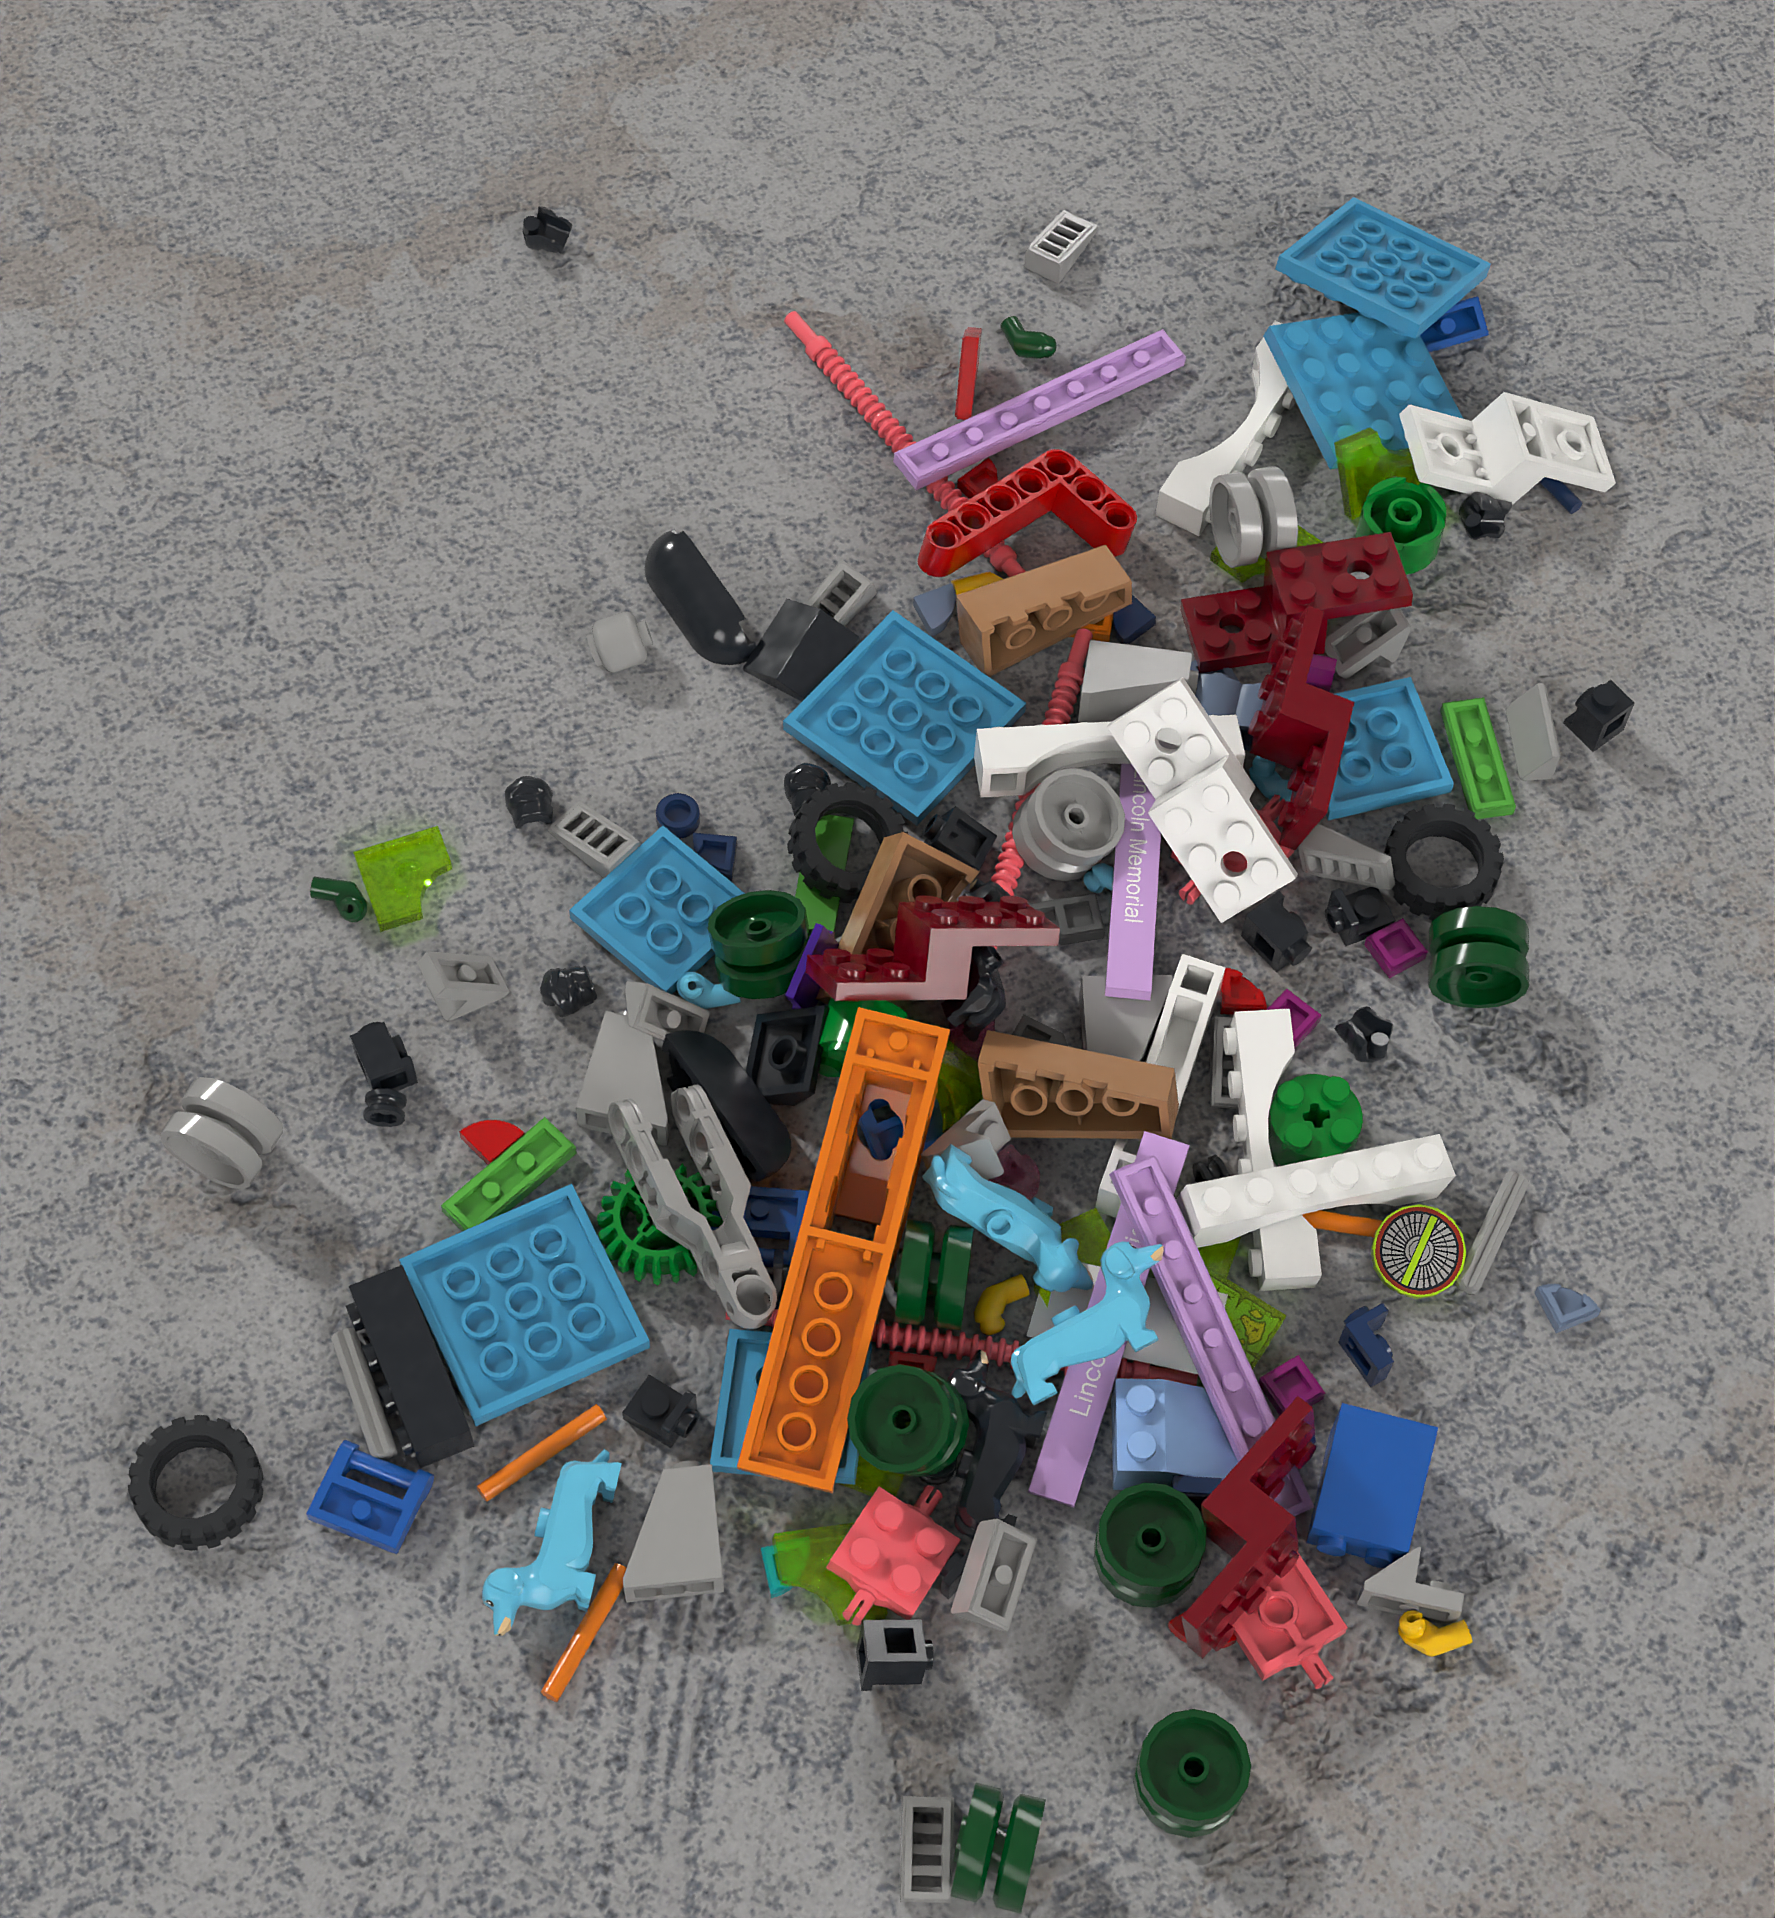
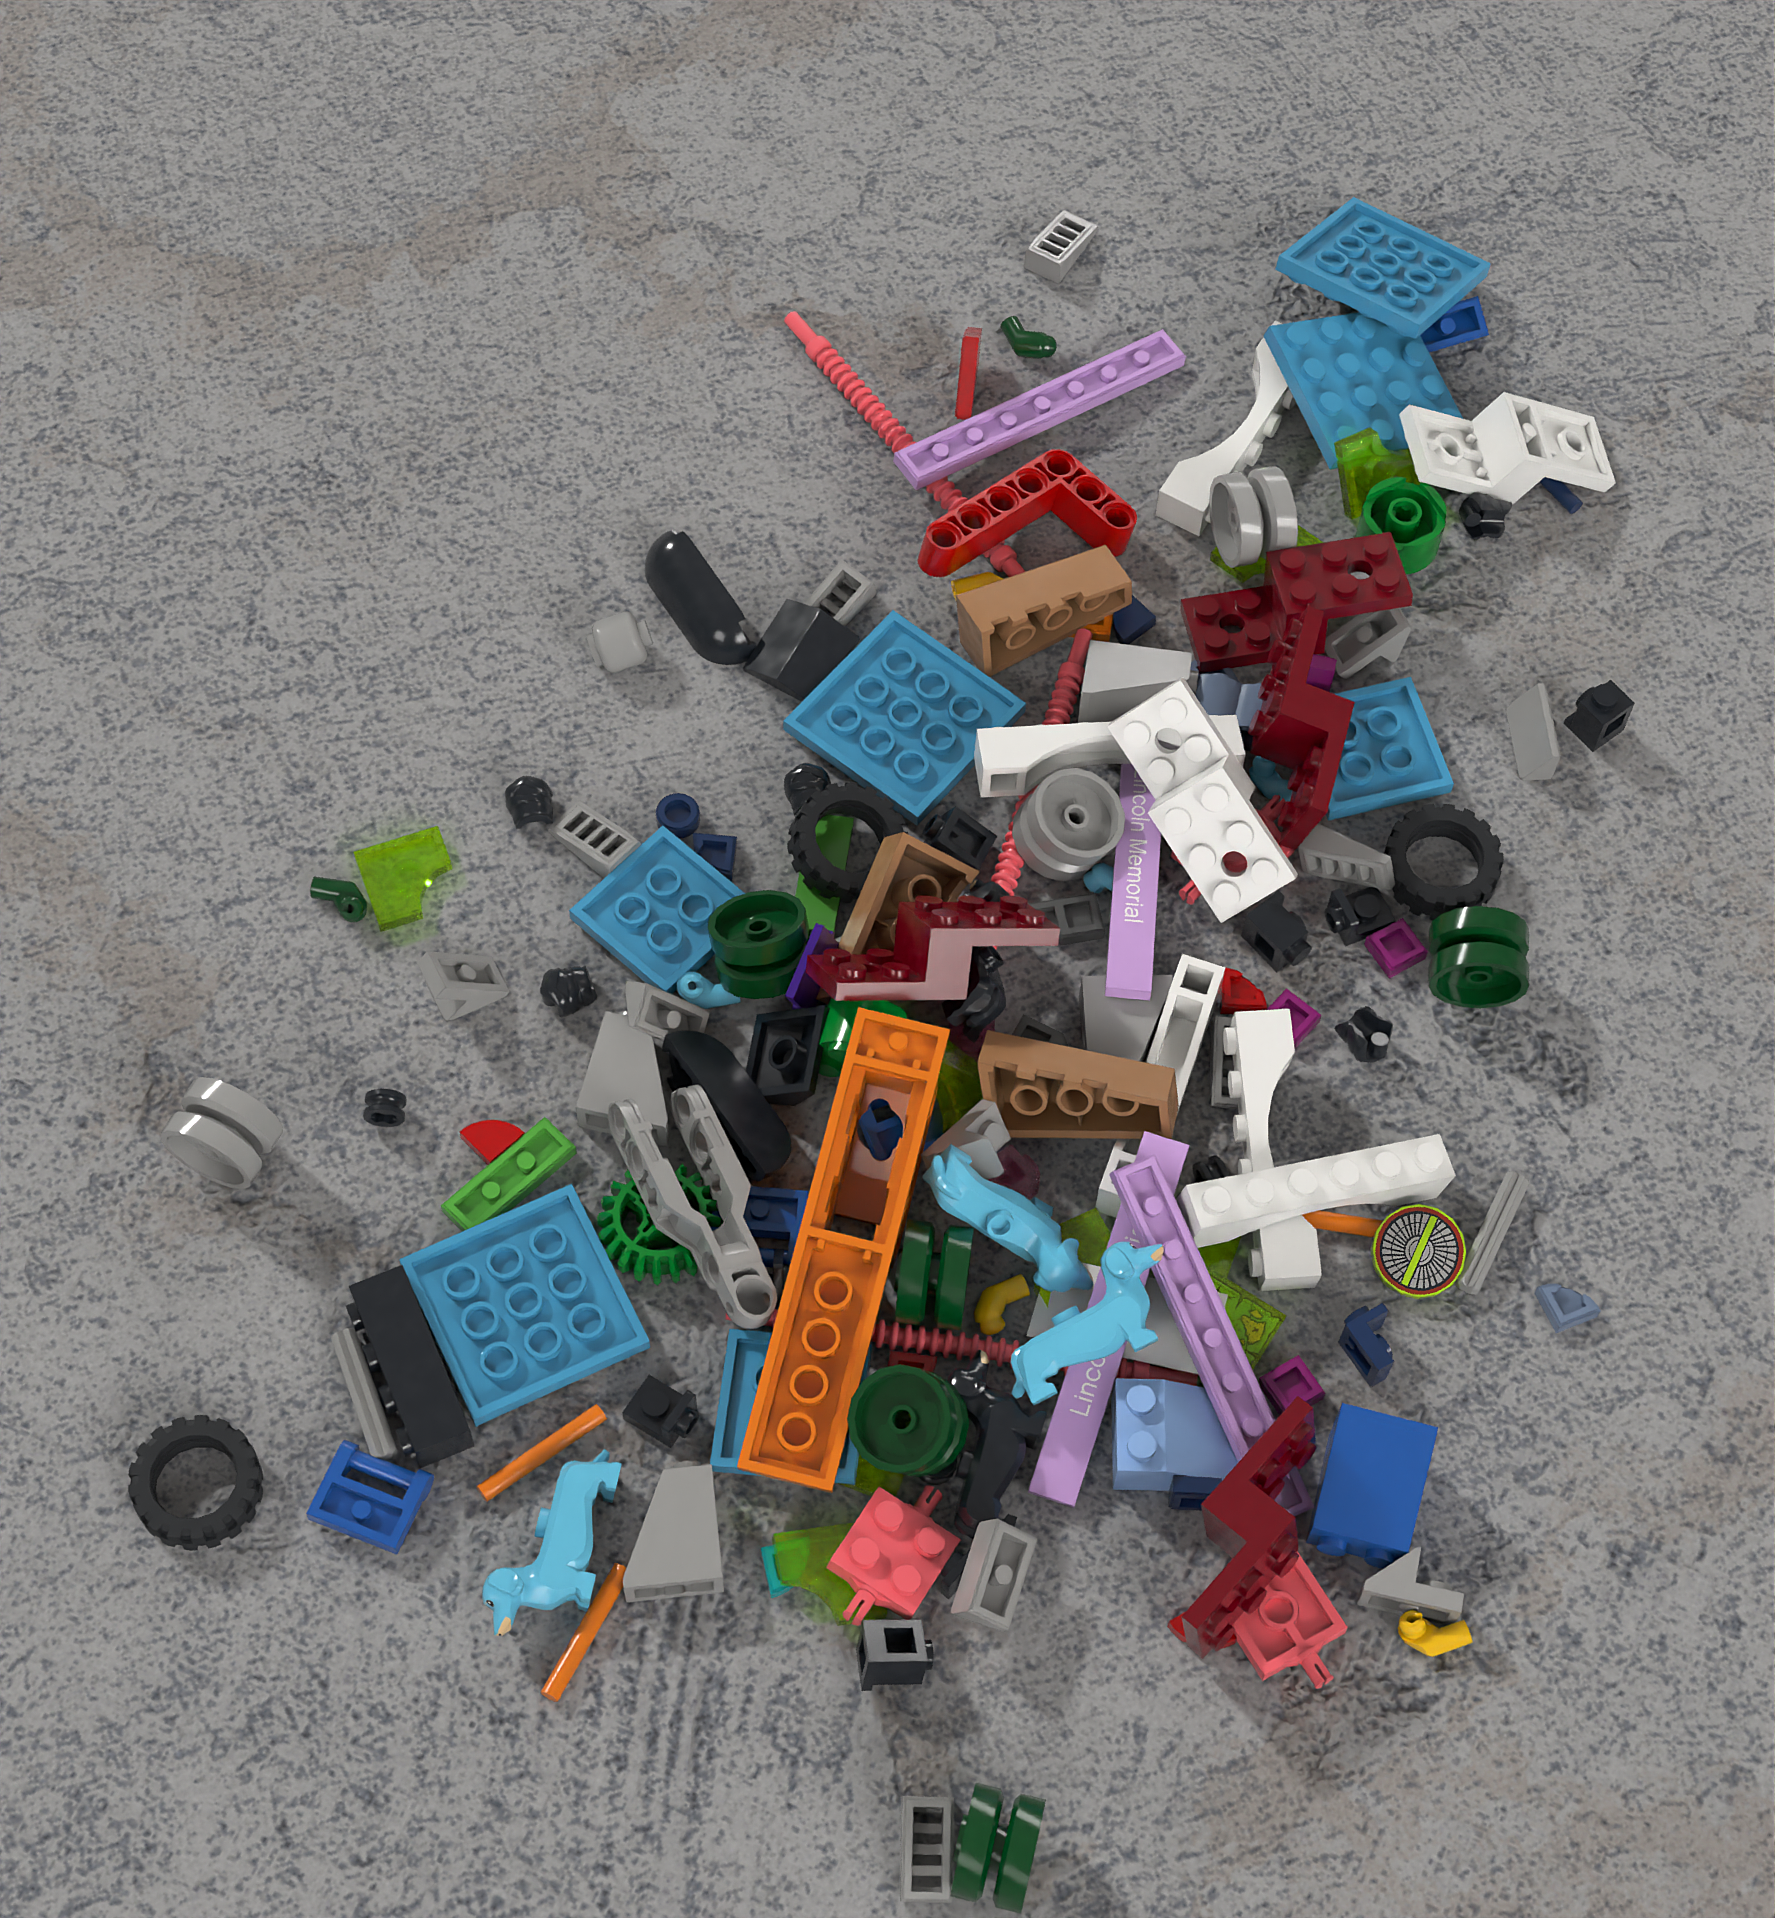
black brick [350,1022,418,1091] -> none
black arm [522,206,573,254] -> none
sand blue tile [913,583,956,637] -> none
red tile [957,457,998,499] -> none
dark green wheel [1093,1483,1206,1608] -> none
dark green wheel [1133,1709,1251,1838] -> none
green brick [1268,1074,1363,1166] -> none
bright green tile [1440,697,1516,819] -> none

